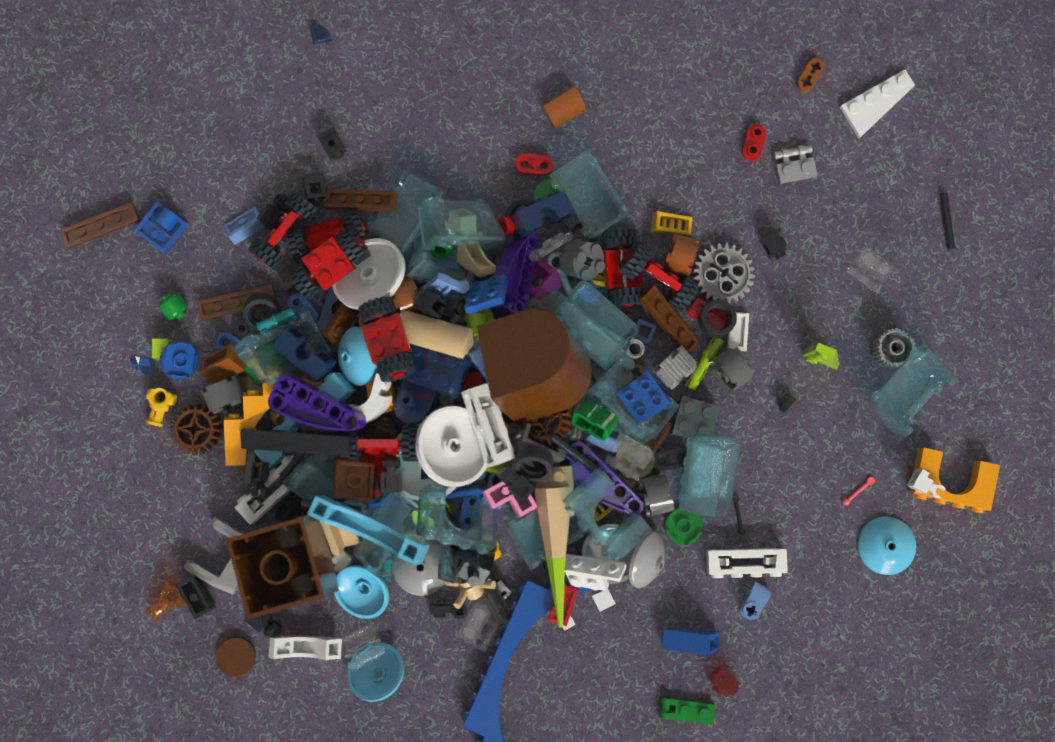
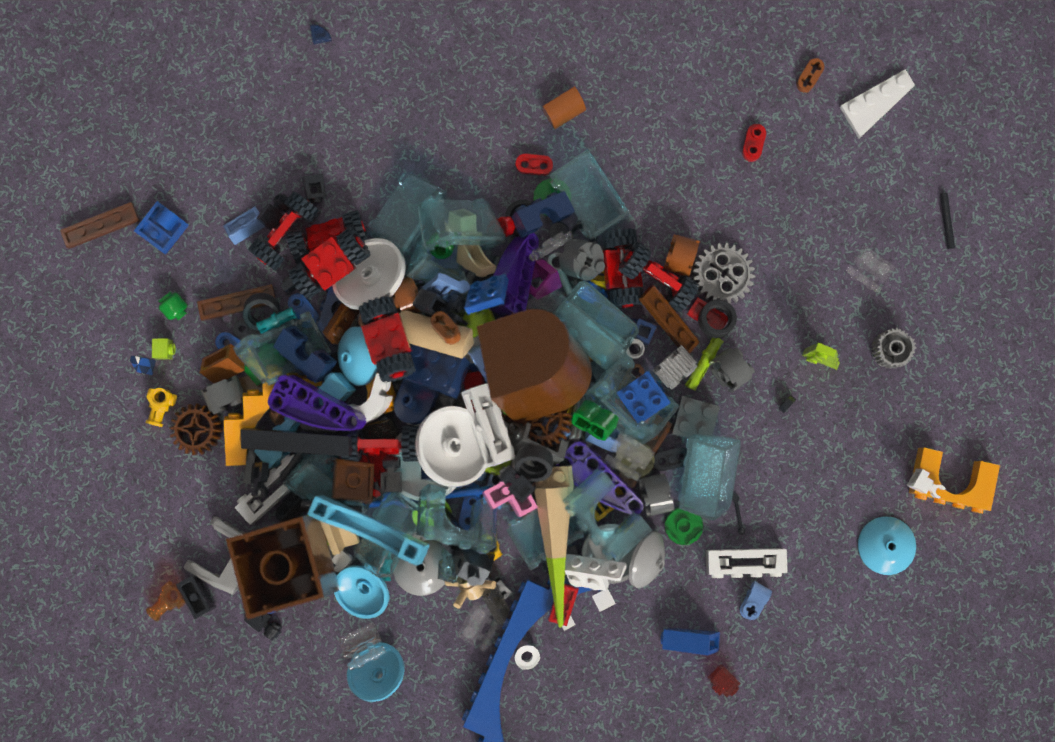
blue tile [160,341,199,380] -> none
reddish brown tile [216,637,256,677] -> none
white arch [269,635,342,660] -> none
black brick [317,127,347,160] -> none
reddish brown plate [324,189,399,212] -> none
black plate [429,604,467,619] -> none
black bar [549,433,599,474] -> none
yellow slope [651,211,692,236] -> none
green plate [658,697,715,725] -> none
white tile [727,312,749,352] -> none
black brick [759,228,787,260] -> none
light grey plate [773,145,818,184] -> none
coral hinge [842,477,875,505] -> none
clear light blue windscreen [870,347,959,437] -> none
none -> dark orange beam [430,312,461,345]
none -> white piece [515,645,540,670]

